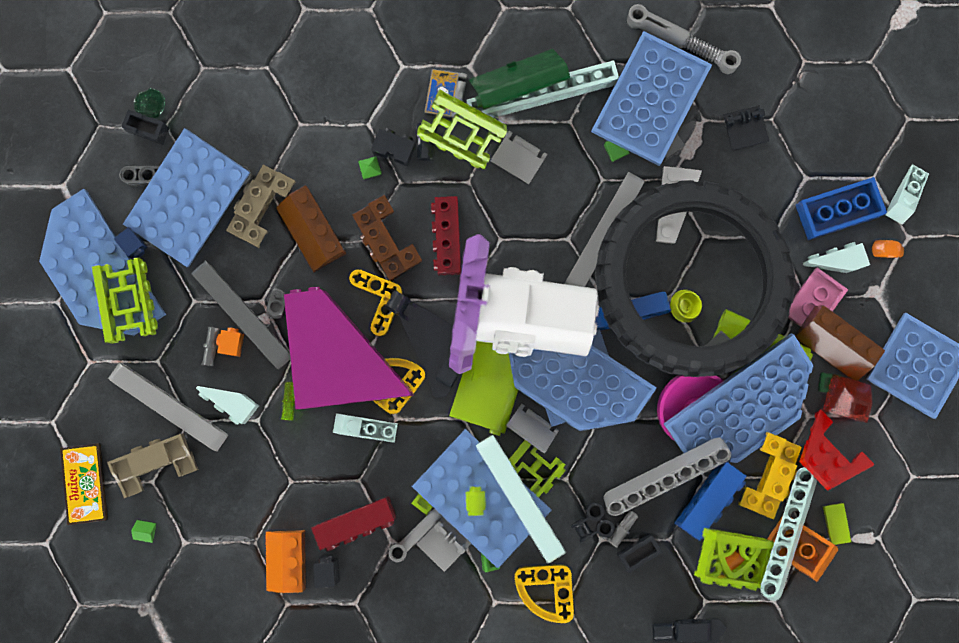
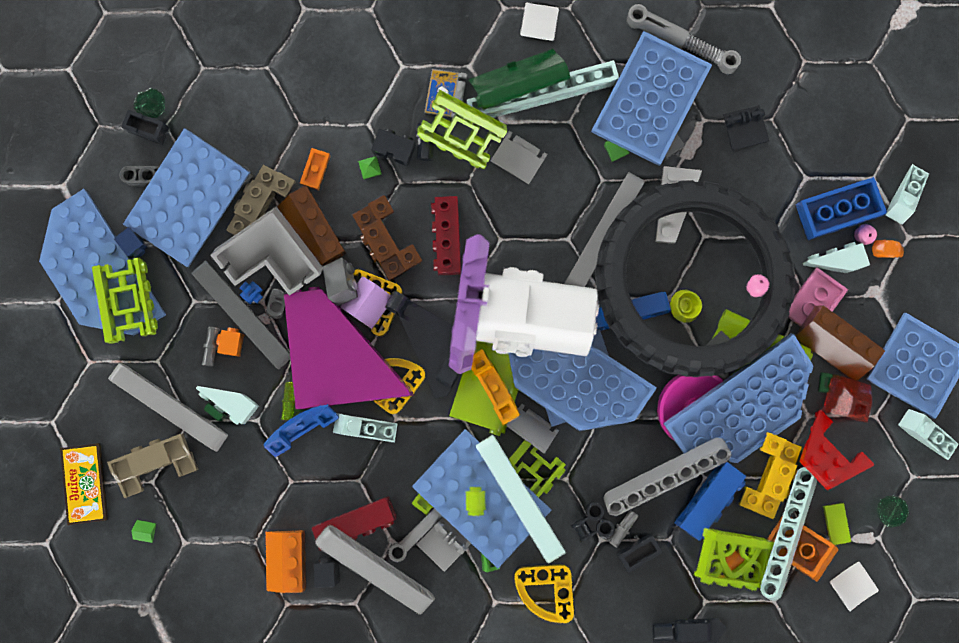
none -> dark green tile [204,403,227,421]
none -> light grey piece [211,207,323,295]
none -> blue gear [240,281,263,304]
none -> blue slope [264,405,339,457]
none -> orange plate [300,148,331,191]
none -> light grey beam [315,525,435,614]
none -> dark grey brick [323,258,358,306]
none -> lavender slope [341,276,391,329]
none -> light orange slope [471,349,520,425]
none -> white sticker [520,3,559,41]
none -> bright pink piece [747,275,769,297]
none -> white sticker [830,562,879,611]
none -> bright pink piece [854,224,877,245]
none -> clear green hair [877,496,909,528]
none -> light aqua slope [899,409,959,460]

